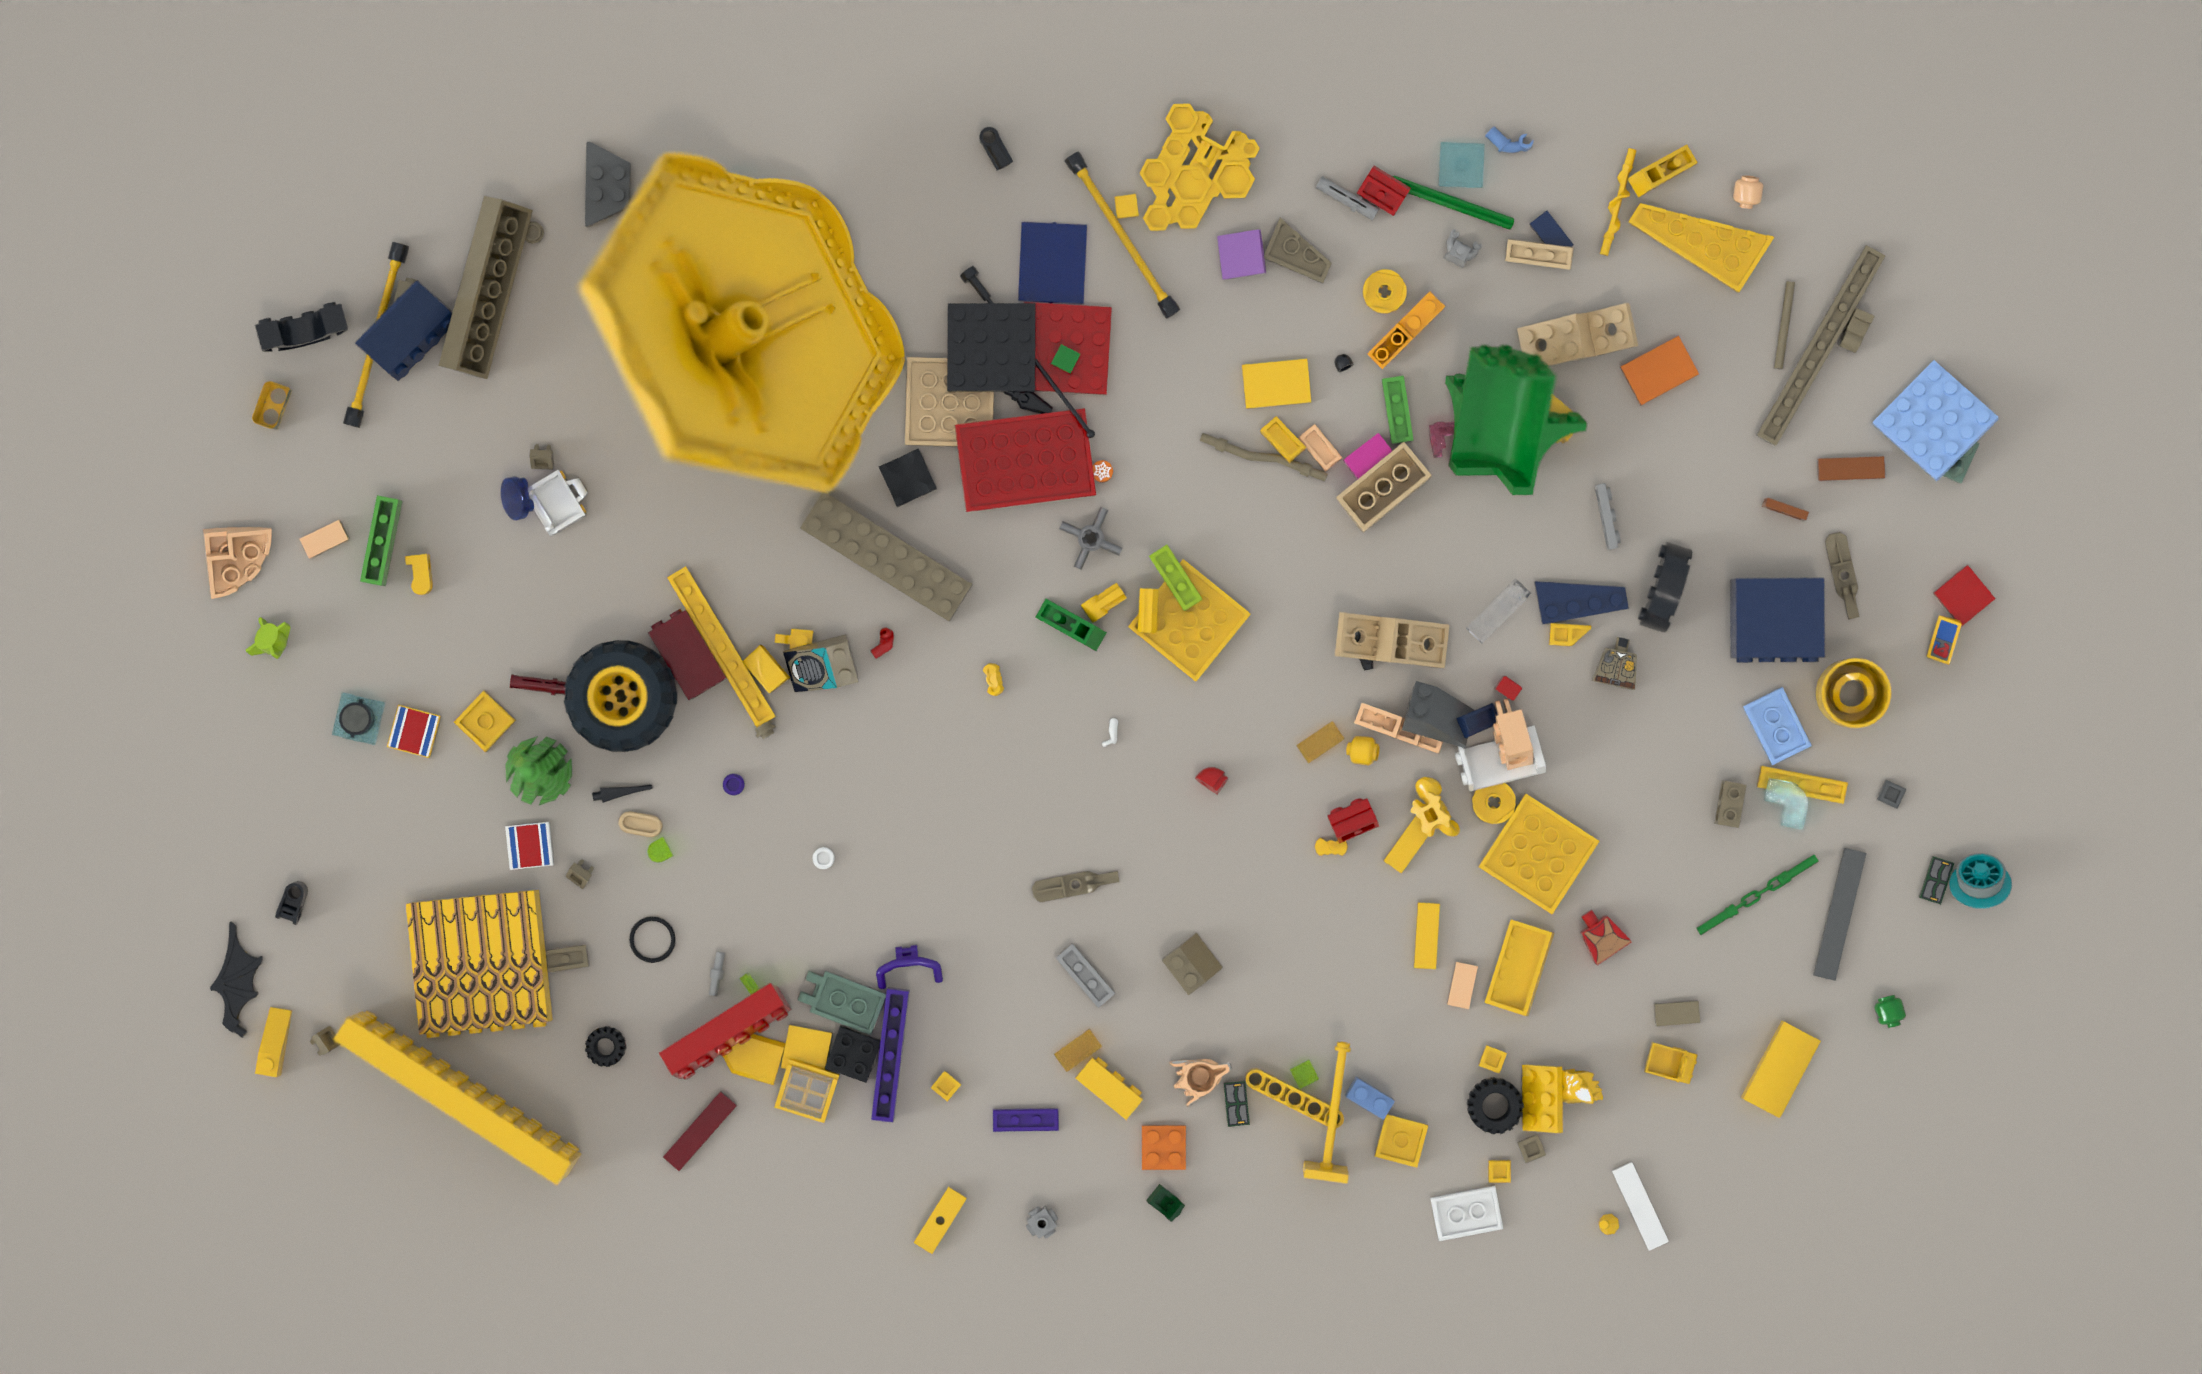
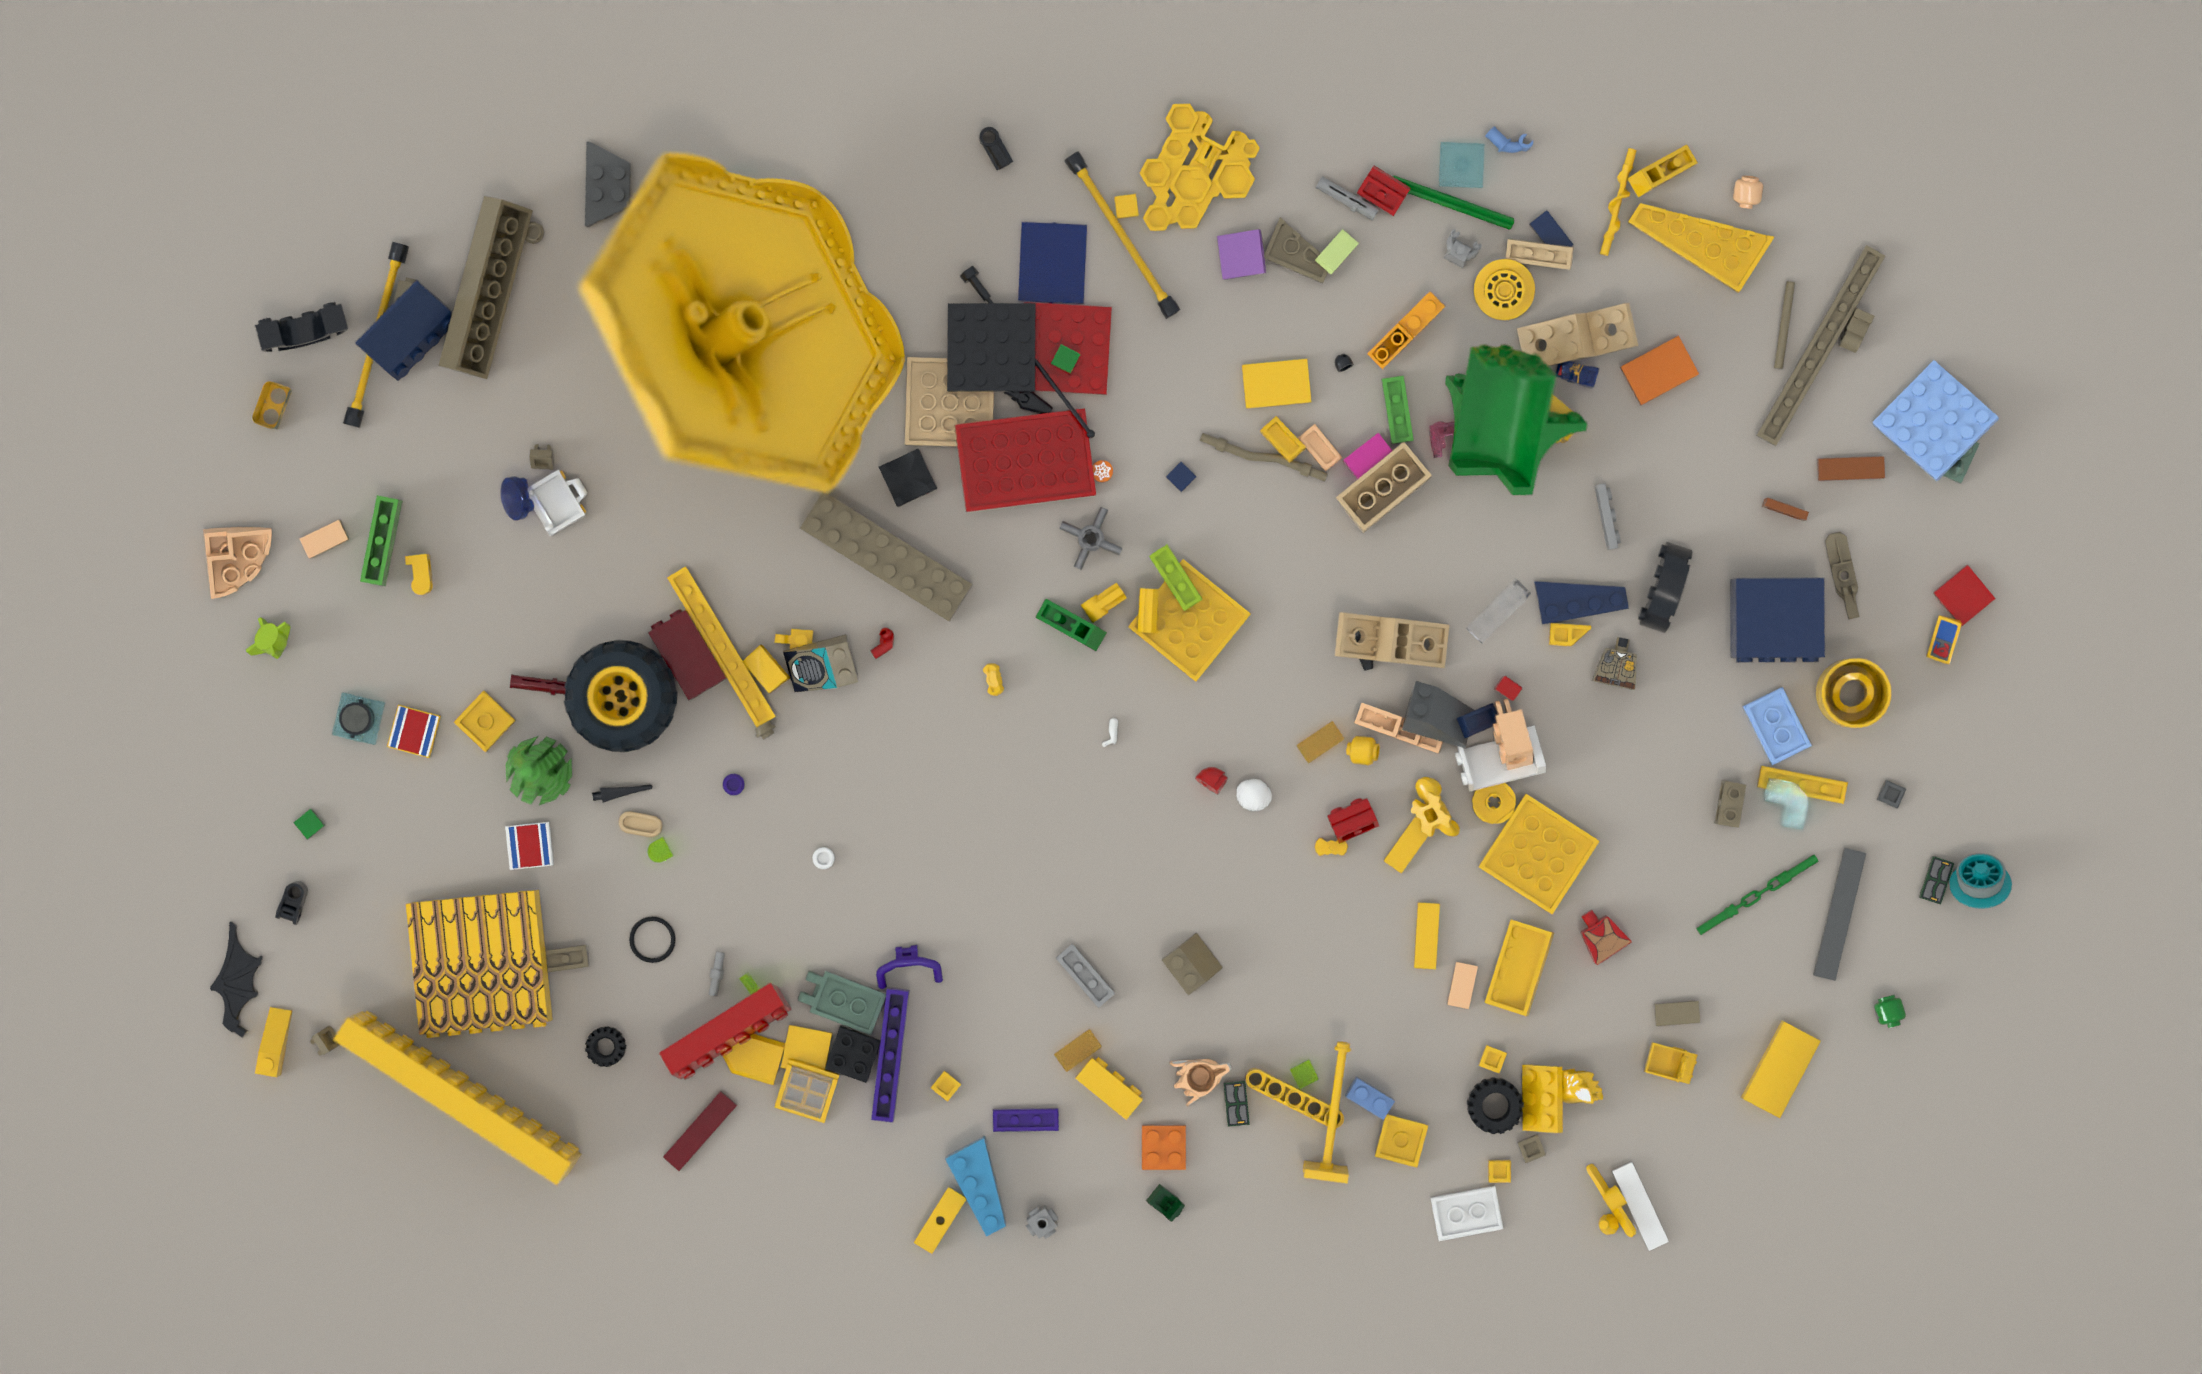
dark tan tile [565,859,594,889] -> none
dark tan piece [1032,871,1120,902] -> none
yellow plate [1363,269,1407,314] -> none
none -> green tile [293,809,325,839]
none -> dark azure wedge [945,1136,1006,1237]
none -> dark blue tile [1166,462,1197,492]
none -> white hair [1237,779,1272,812]
none -> yellowish green tile [1315,229,1359,275]
none -> yellow wheel [1474,259,1535,320]
none -> clear blue leg [1555,361,1599,389]
none -> yellow piece [1586,1164,1636,1237]

